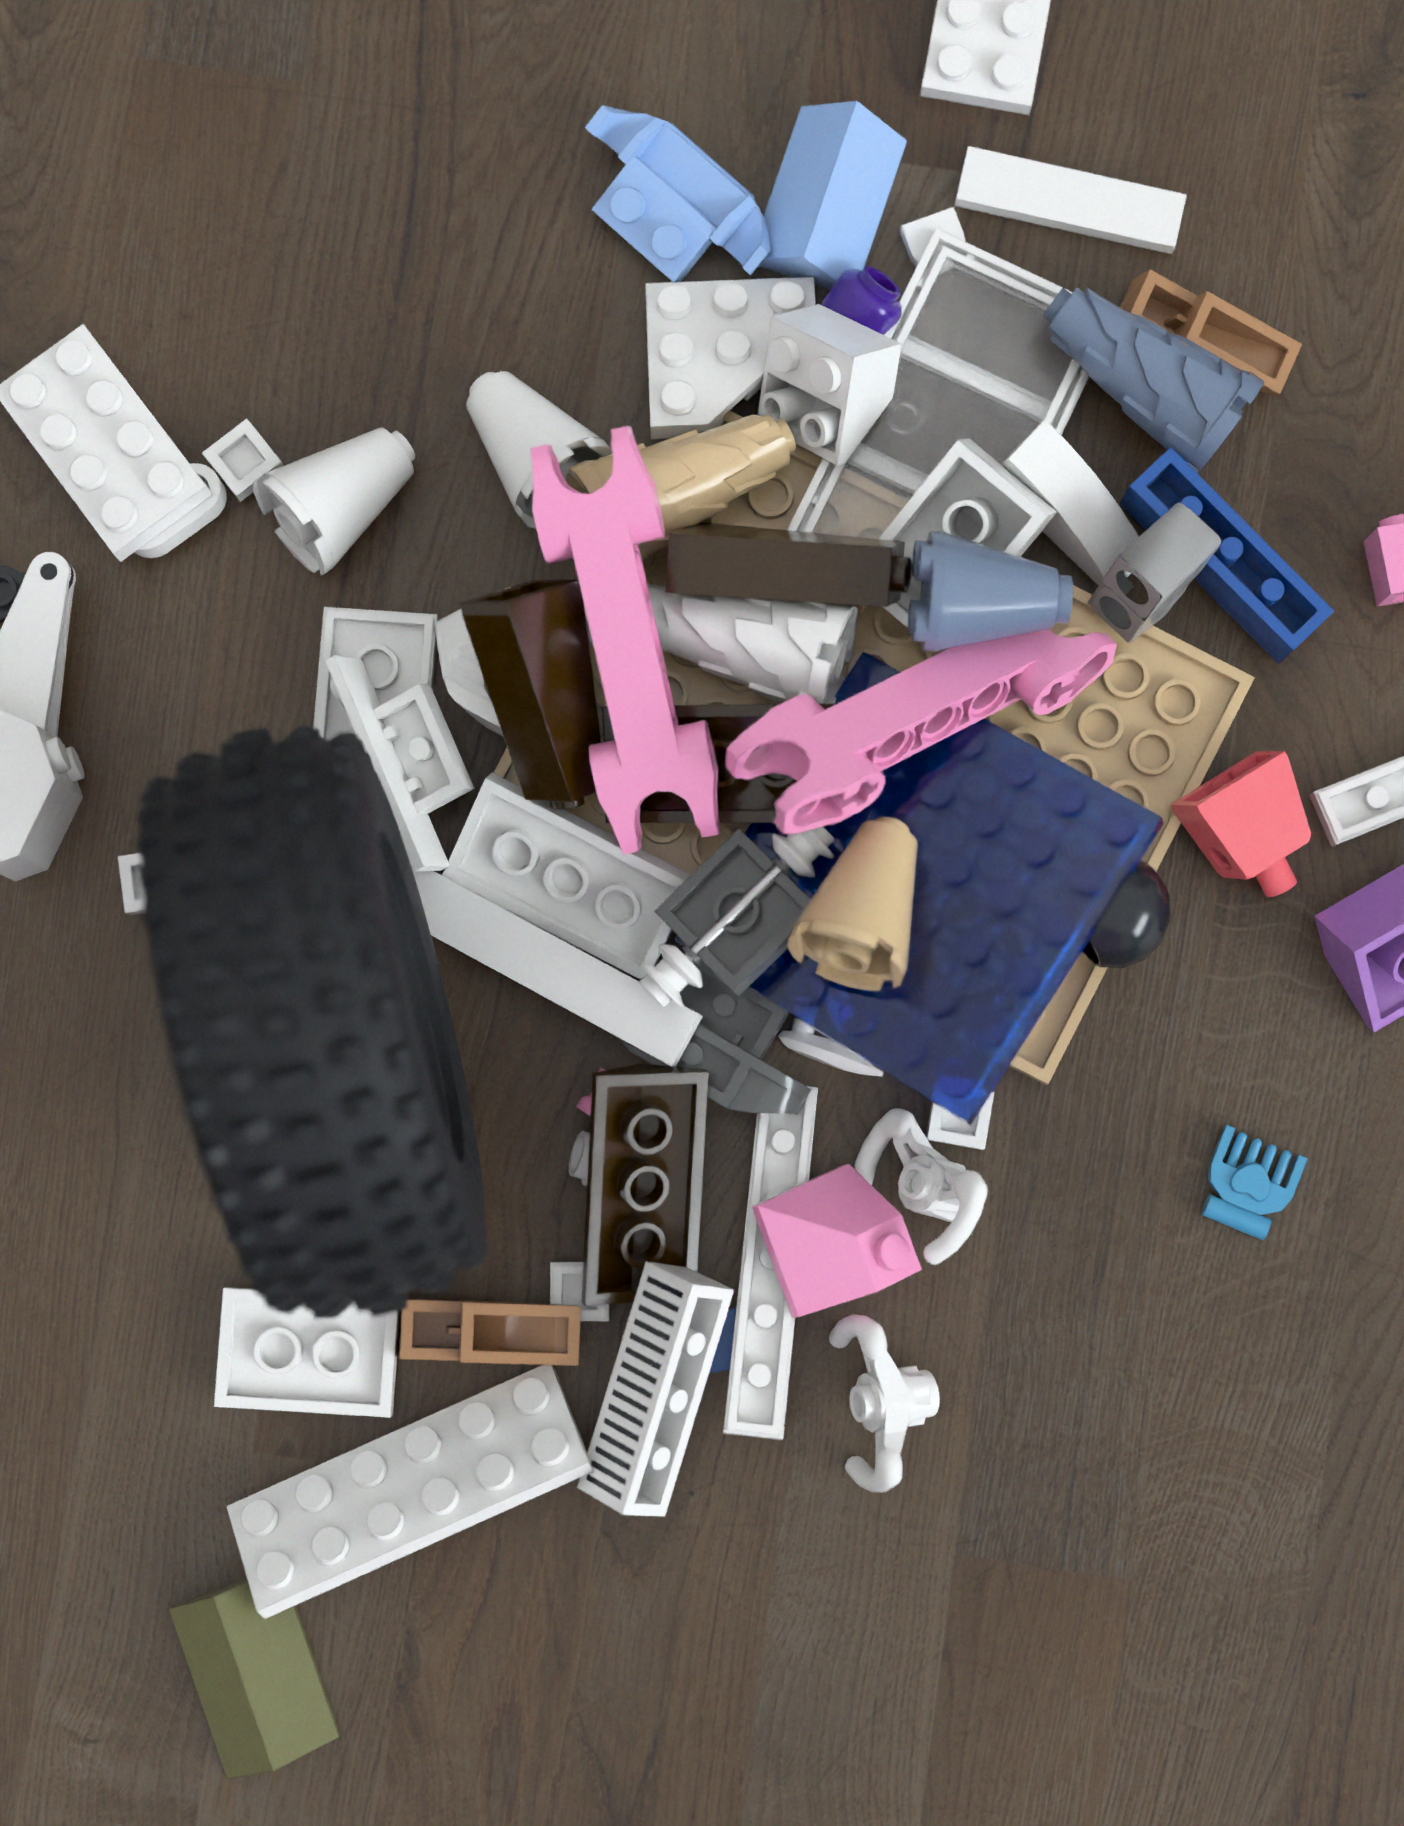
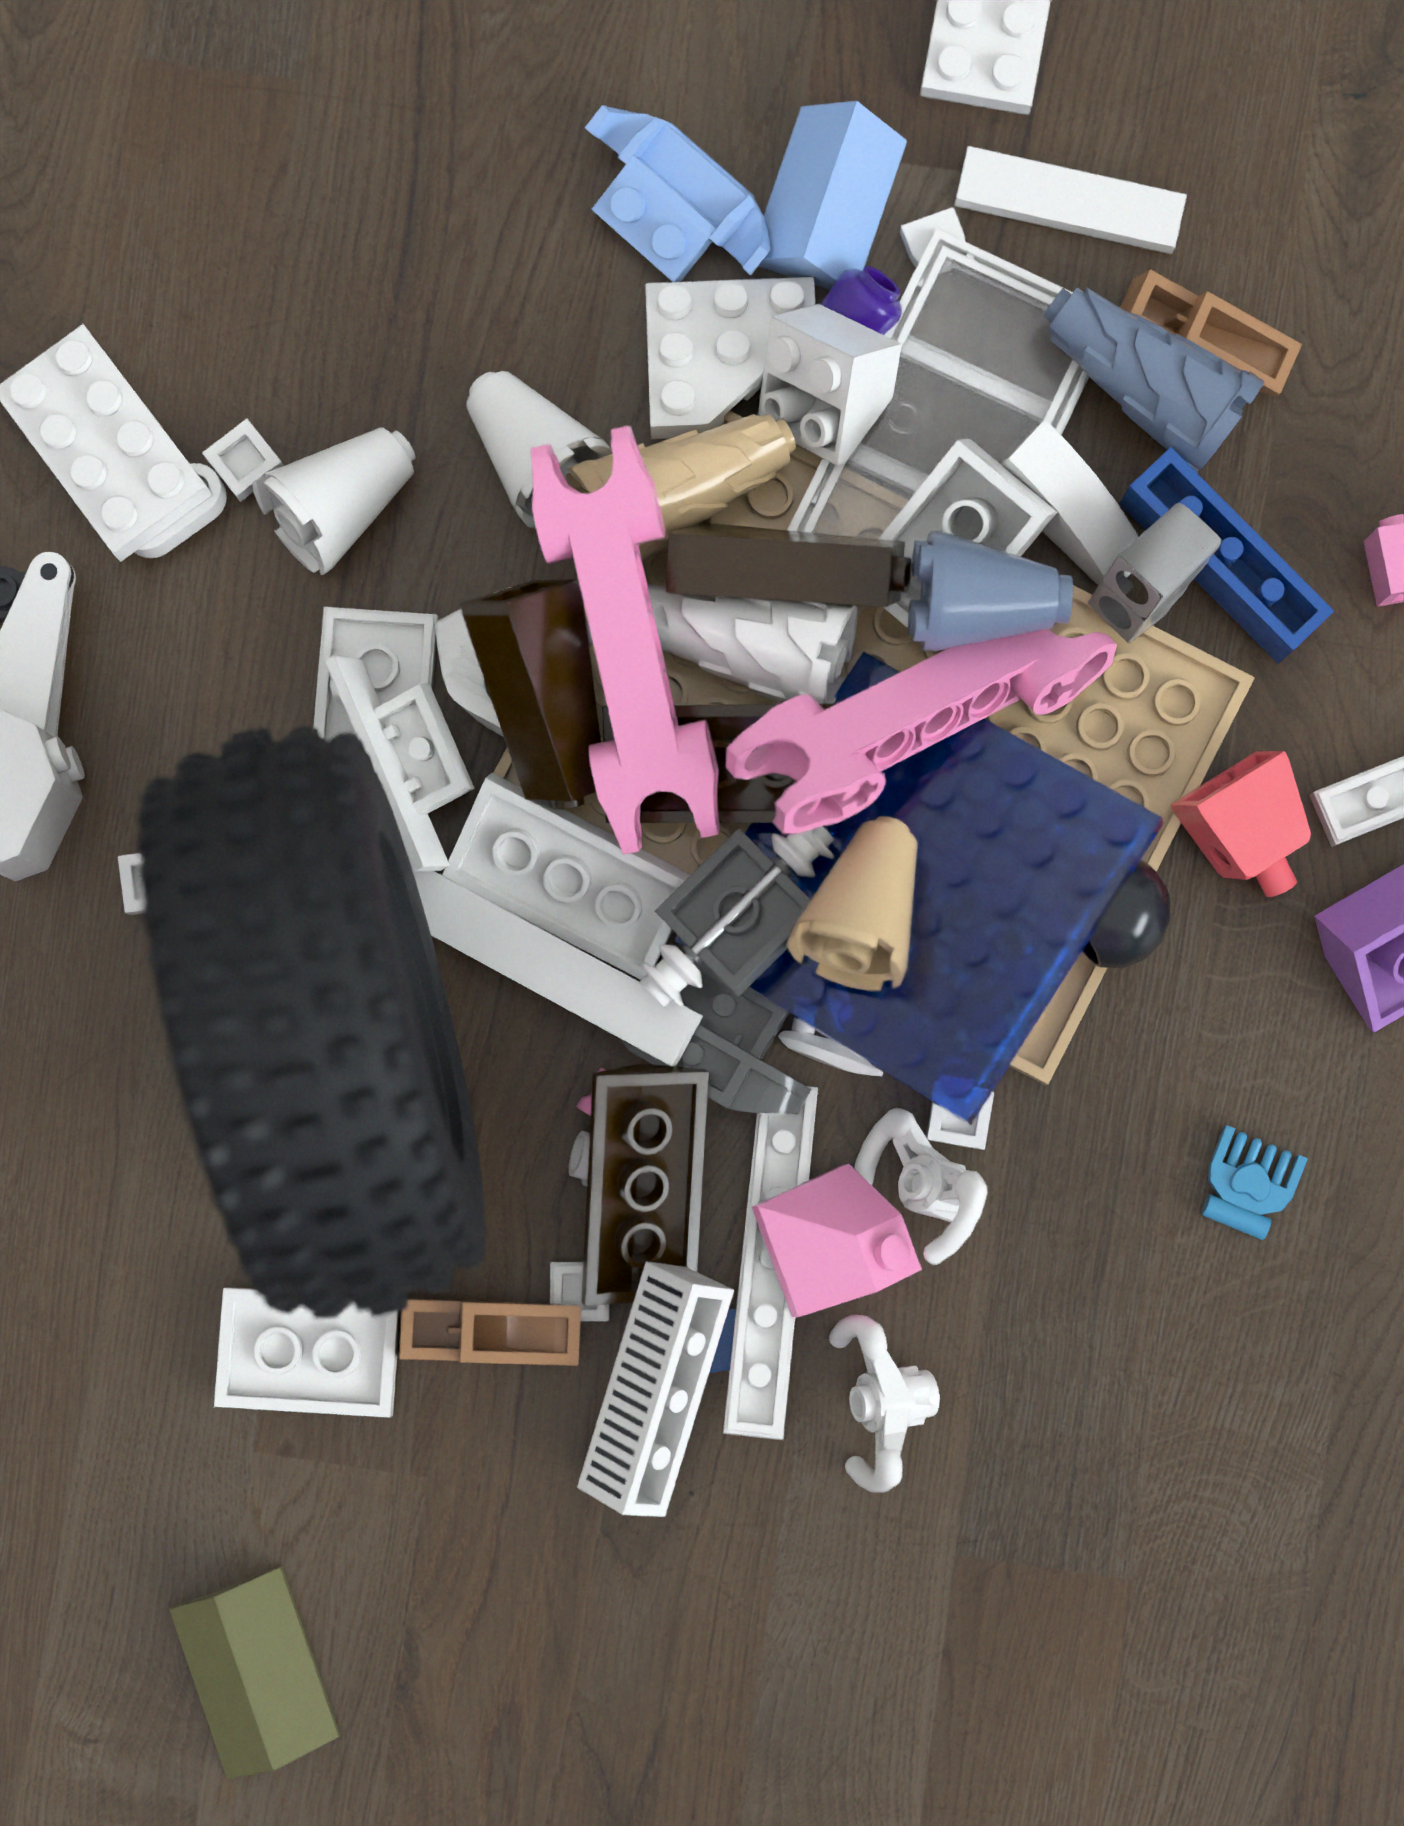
white plate [227,1365,594,1619] -> none

